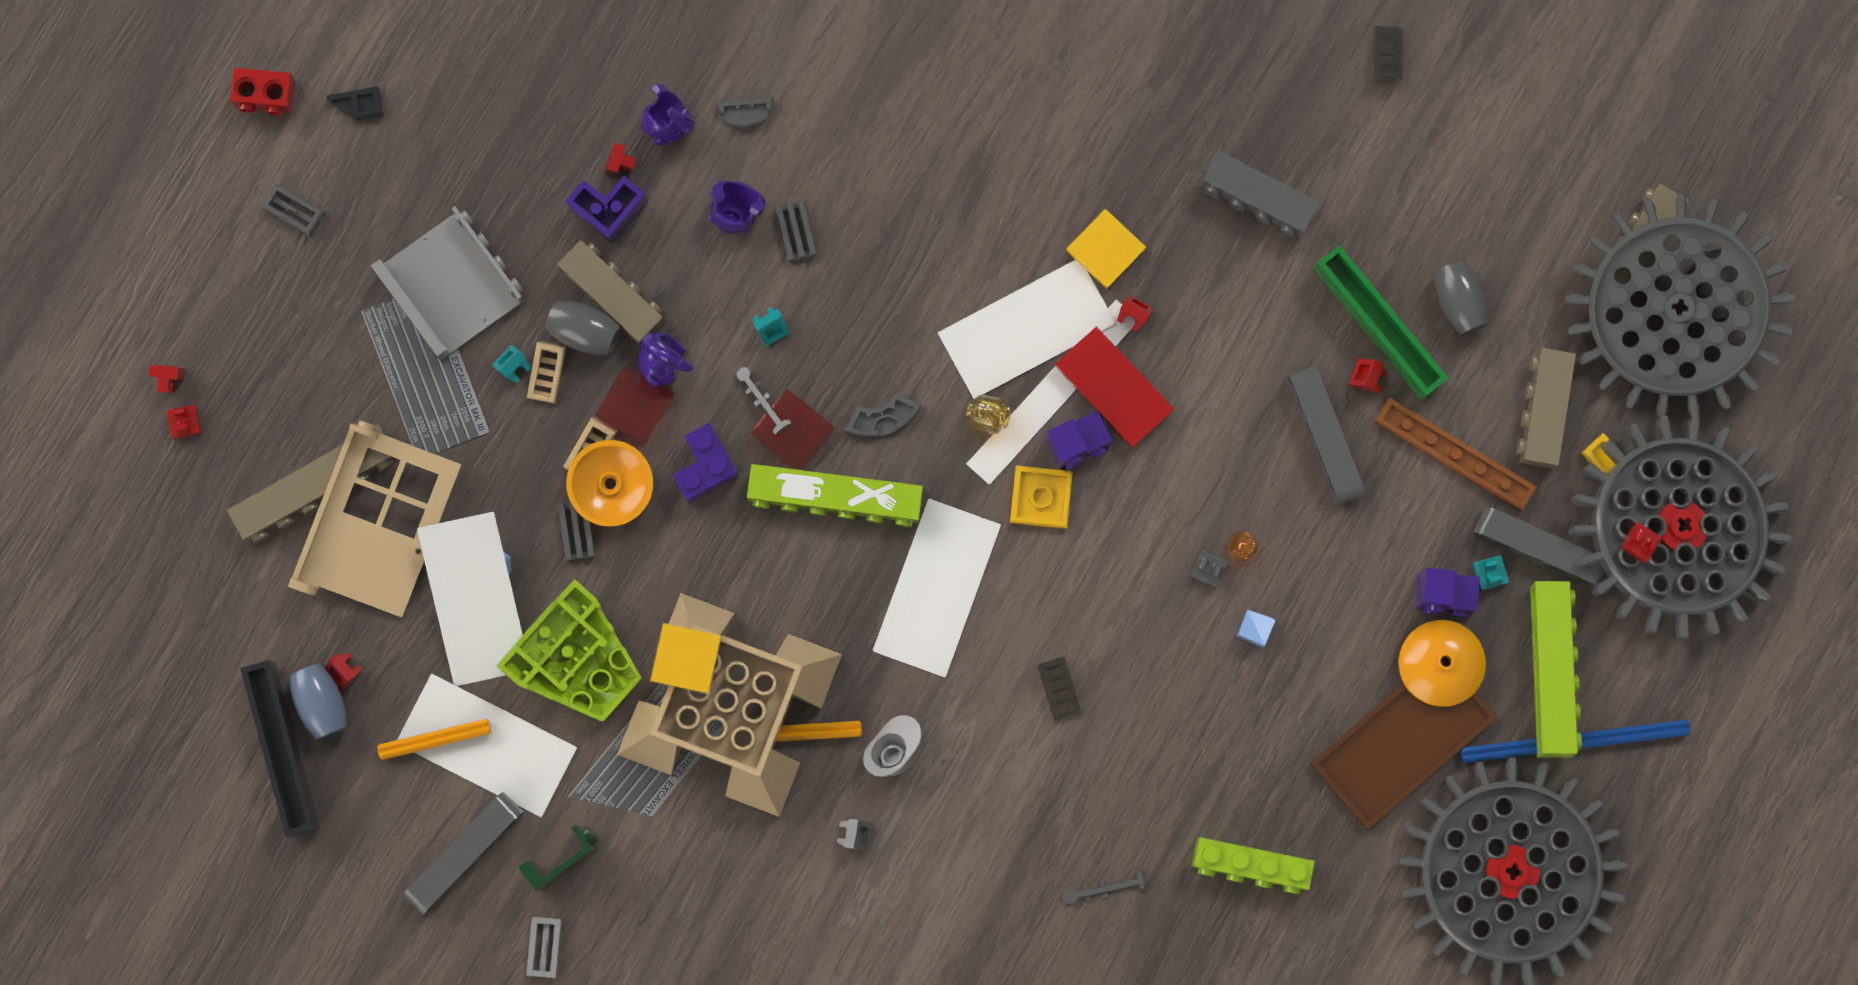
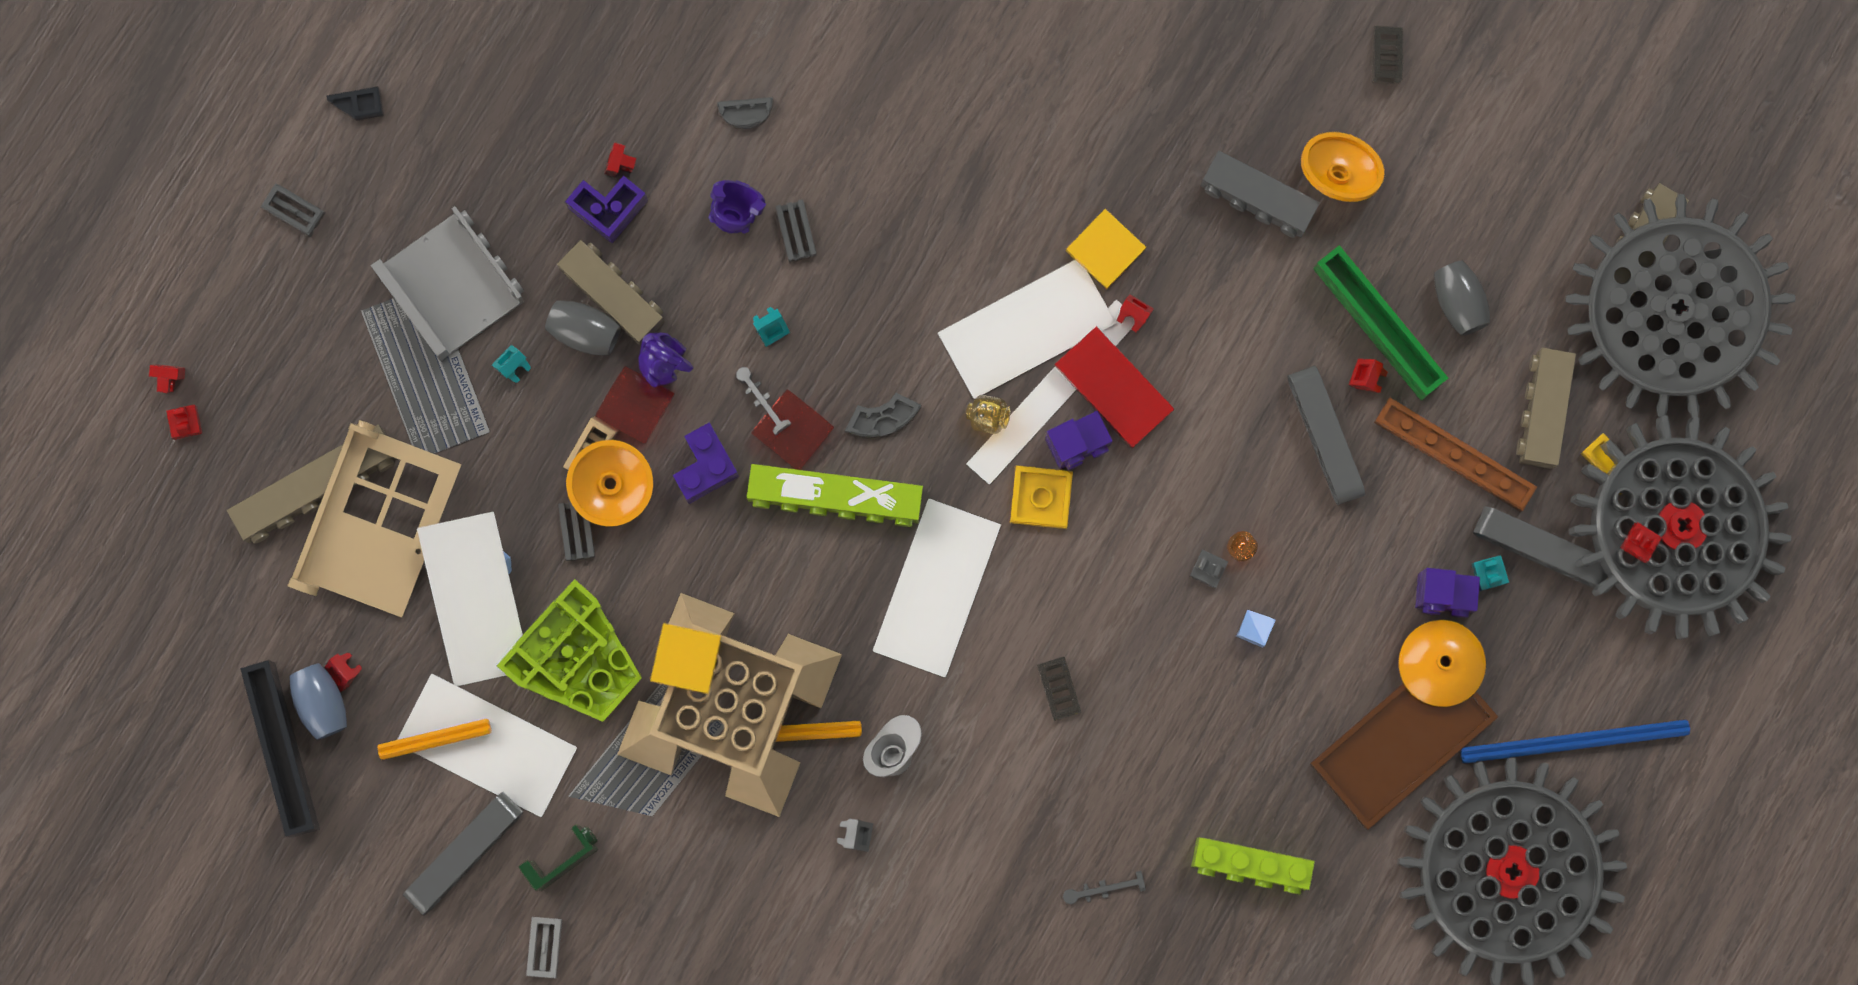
red brick [230,68,296,116] -> none
tan slope [527,341,567,404] -> none
dark purple helmet [641,84,695,146] -> none
lime brick [1530,581,1582,758] -> none
none -> light orange dish [1301,132,1384,202]

